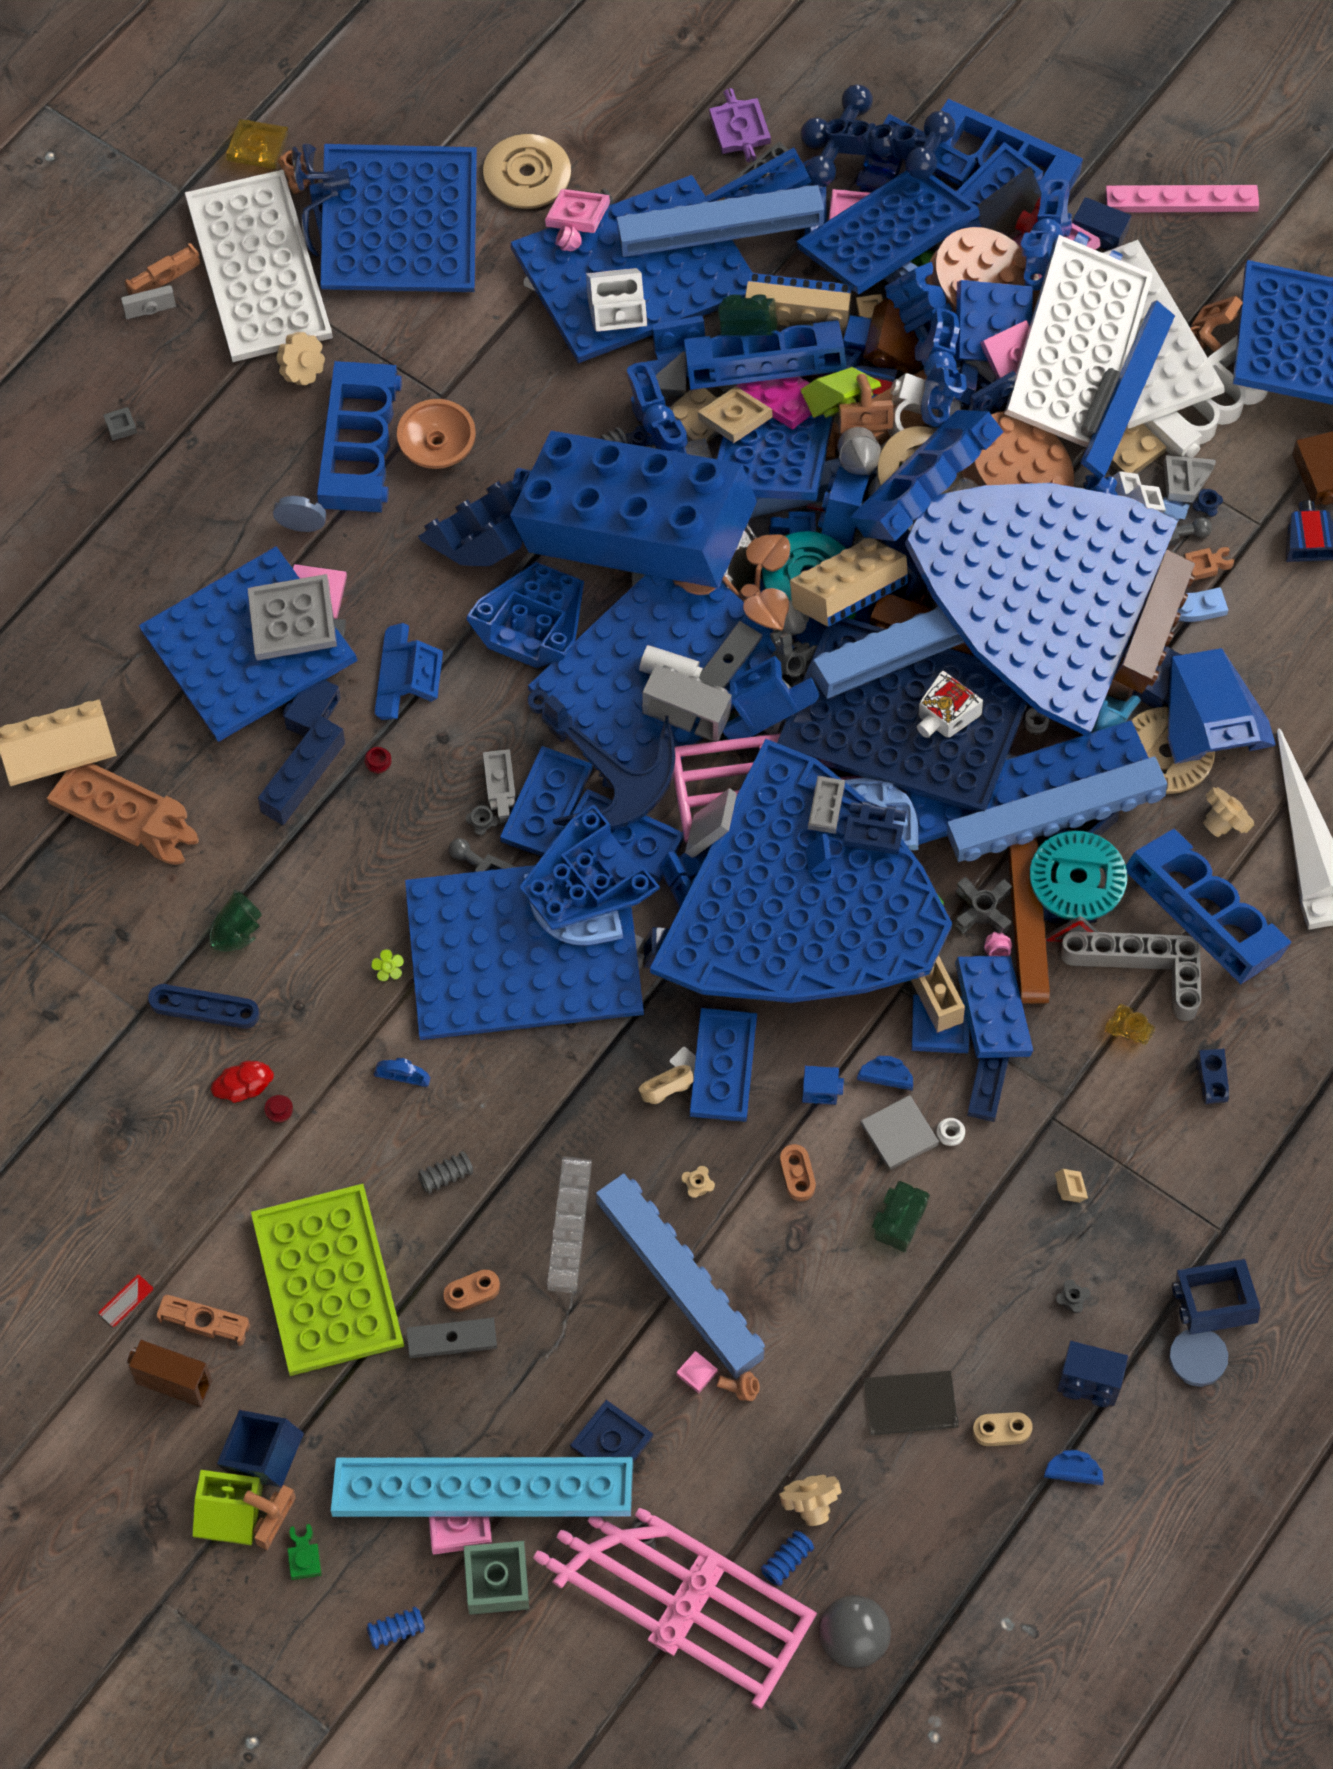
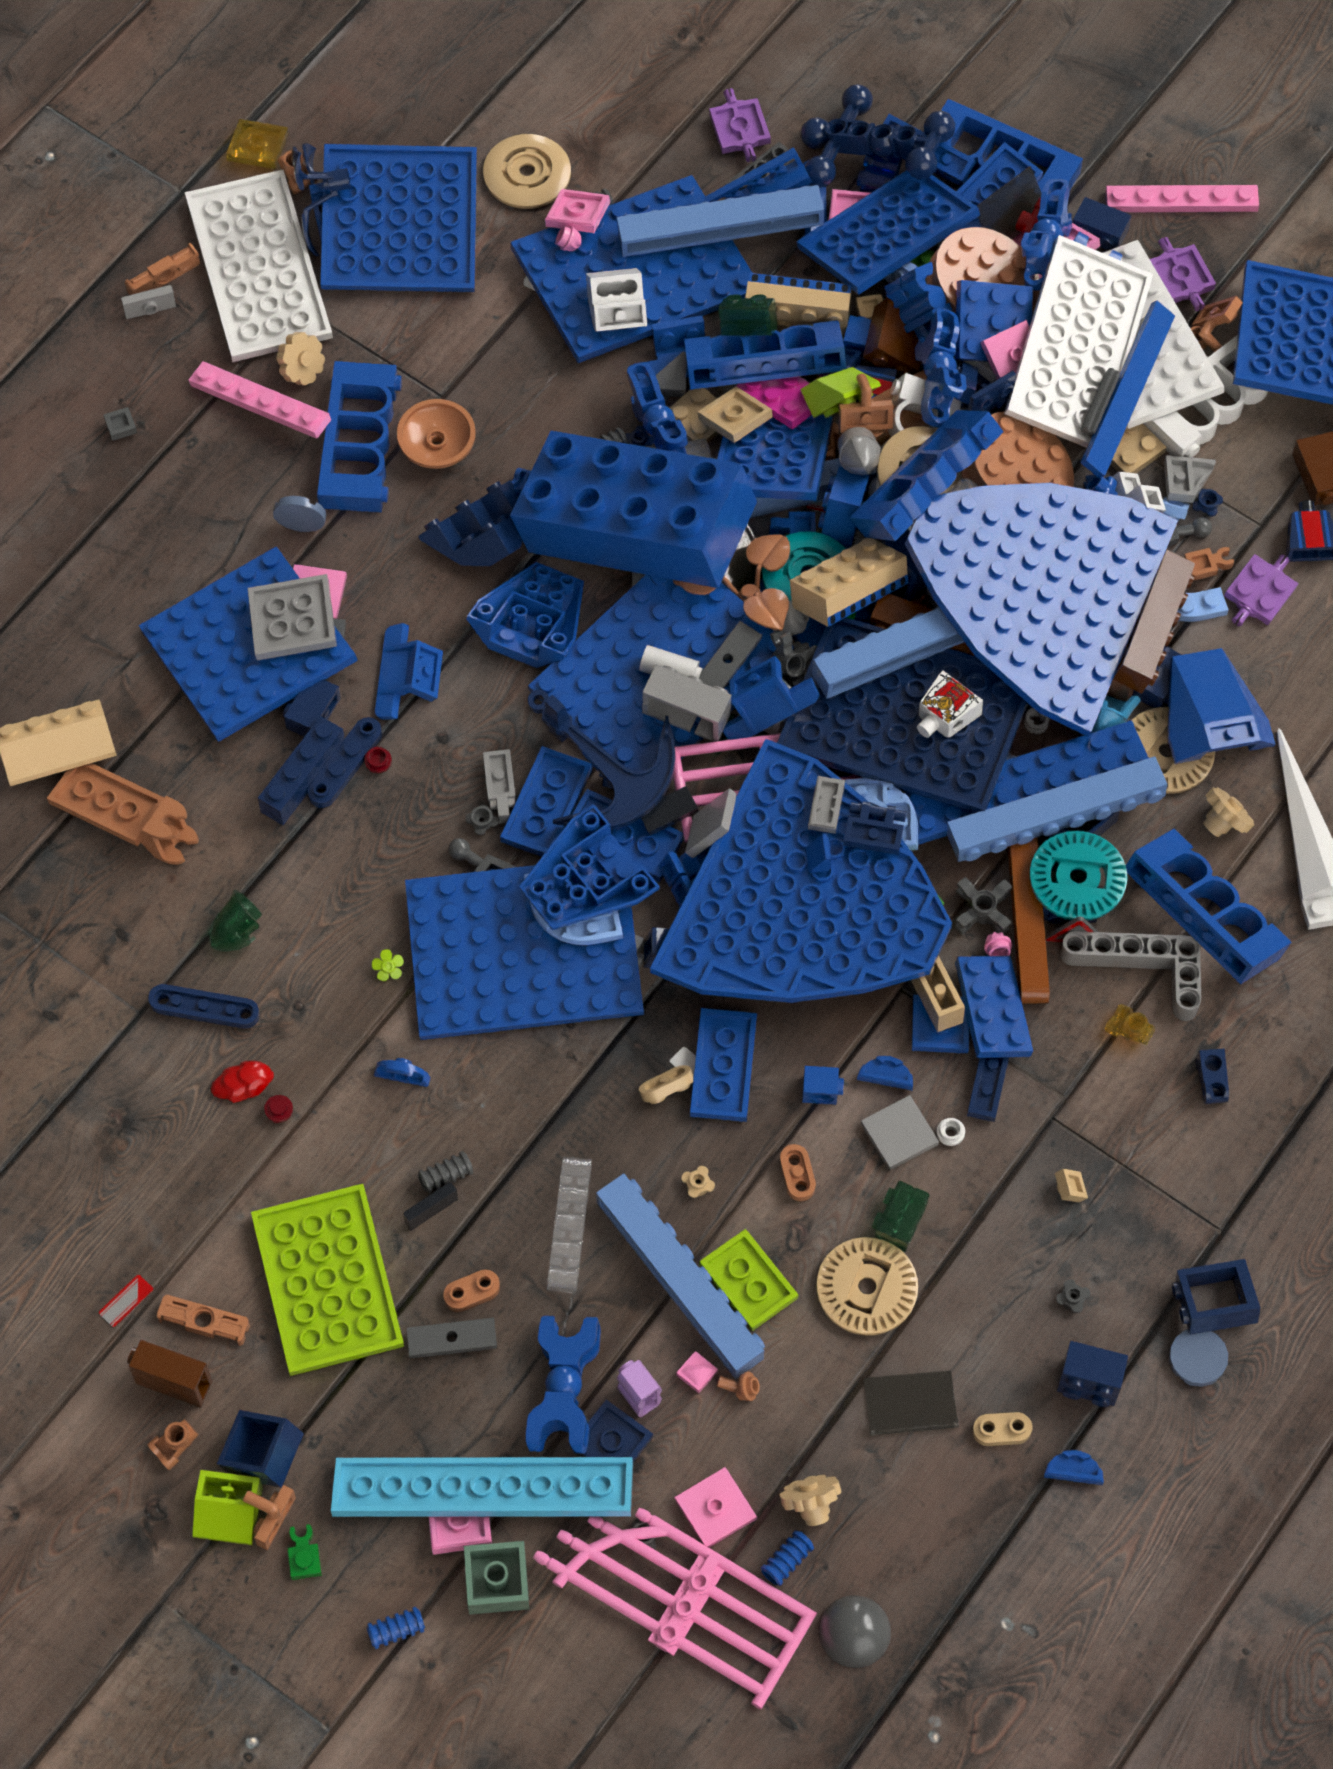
none -> nougat plate [147,1419,199,1470]
none -> bright pink plate [189,361,331,439]
none -> dark blue plate [308,717,382,808]
none -> black tile [403,1182,458,1231]
none -> blue piece [526,1316,601,1454]
none -> lavender brick [617,1360,662,1417]
none -> black tile [641,786,699,836]
none -> bright pink plate [675,1467,757,1548]
none -> lime plate [699,1229,798,1331]
none -> tan piece [816,1237,918,1336]
none -> medium lavender plate [1150,237,1216,311]
none -> medium lavender plate [1224,554,1299,626]

